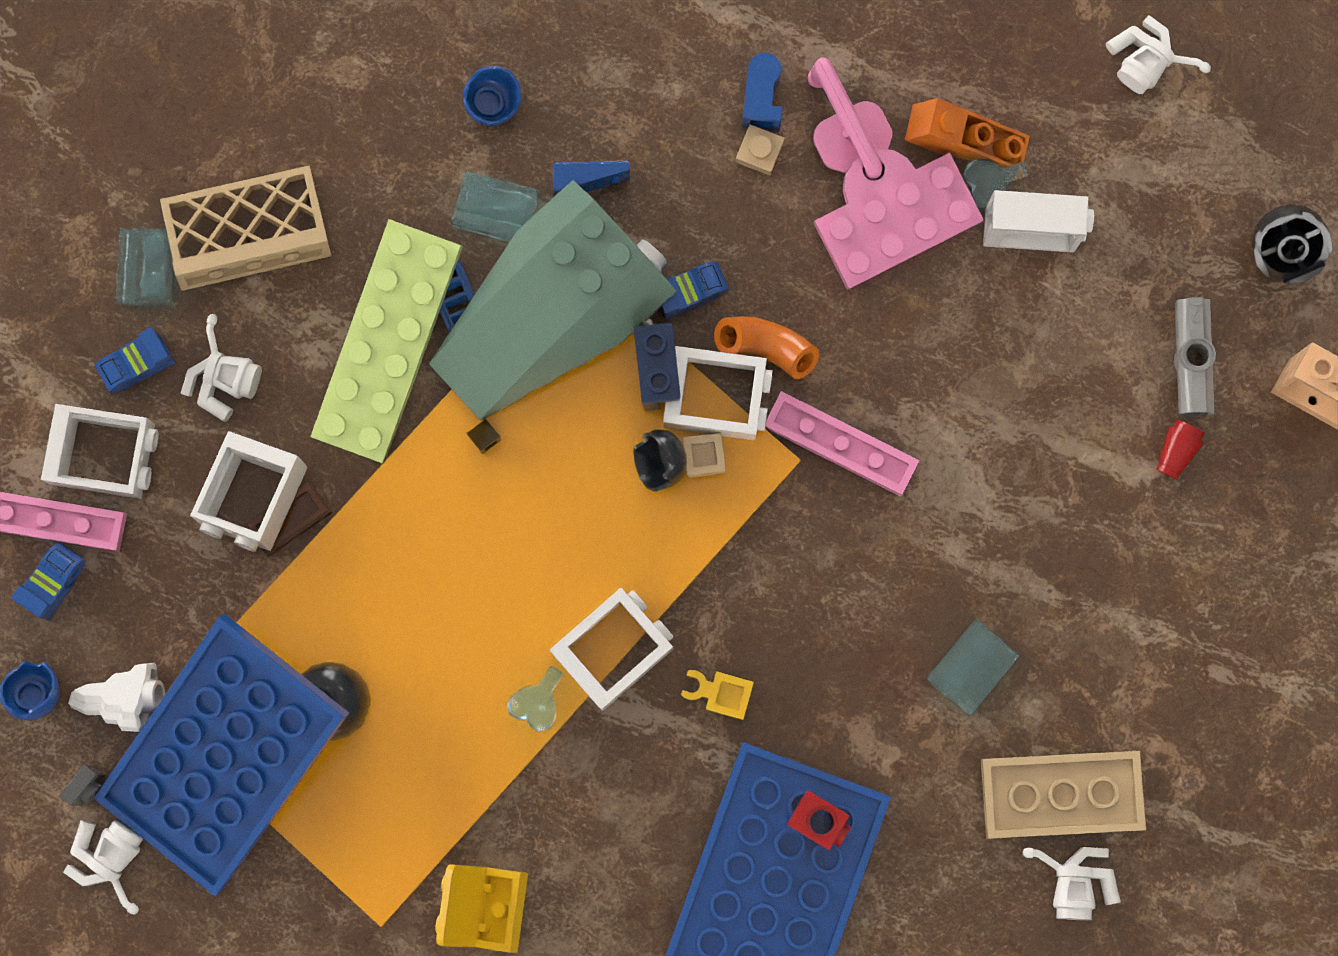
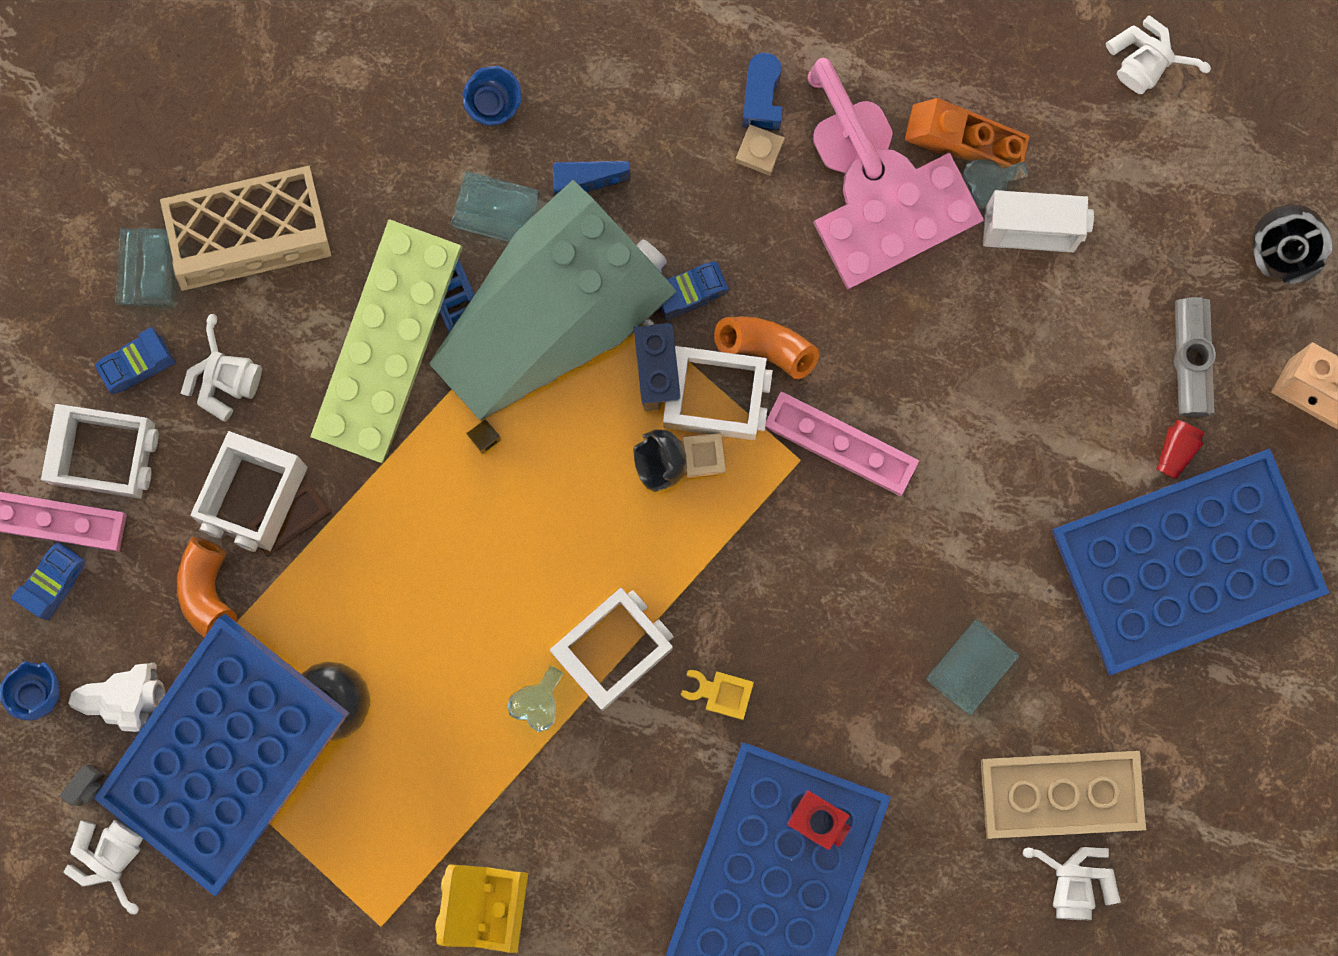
none -> orange cylinder [177,537,237,638]
none -> blue plate [1051,449,1329,676]

